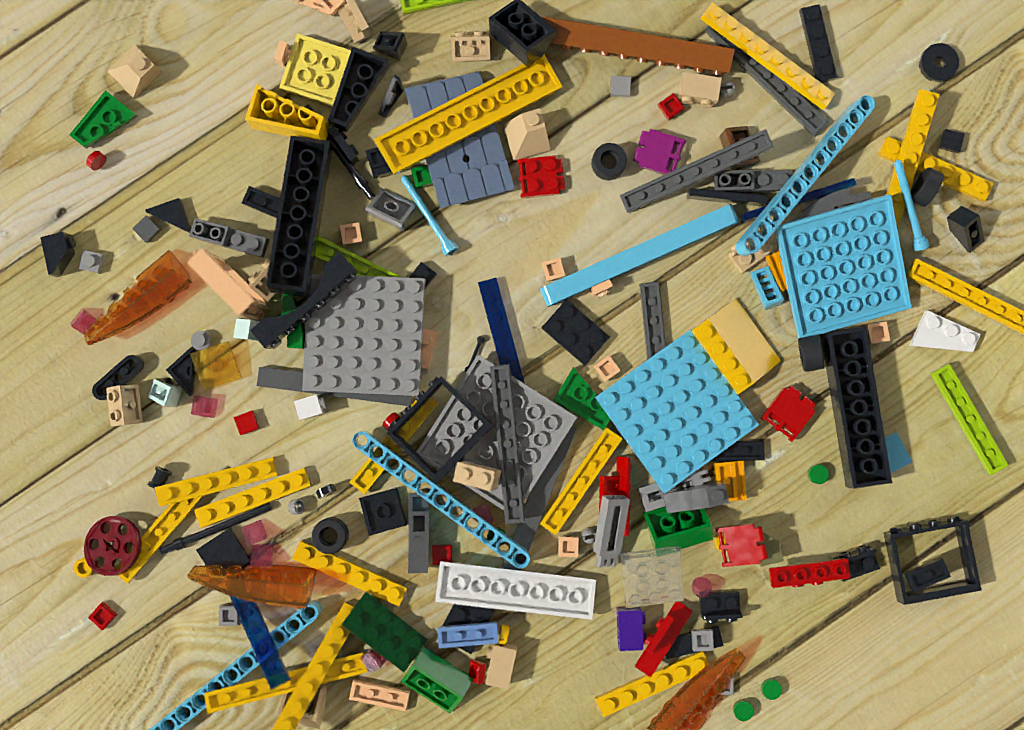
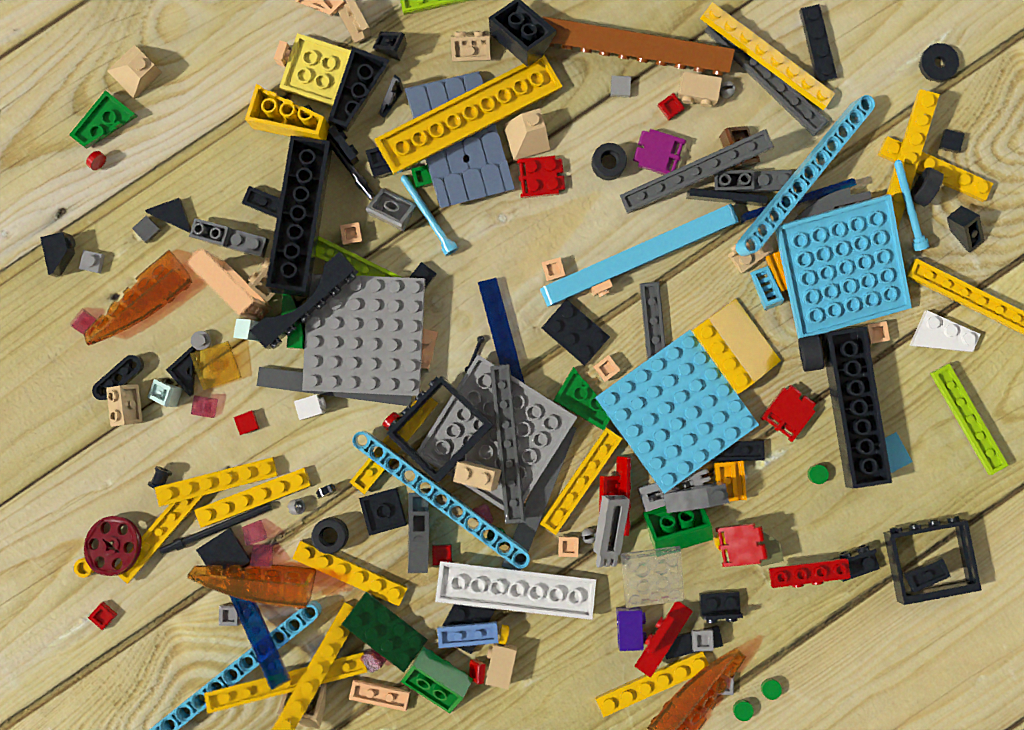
clear pink tile [692,577,712,598] -> none

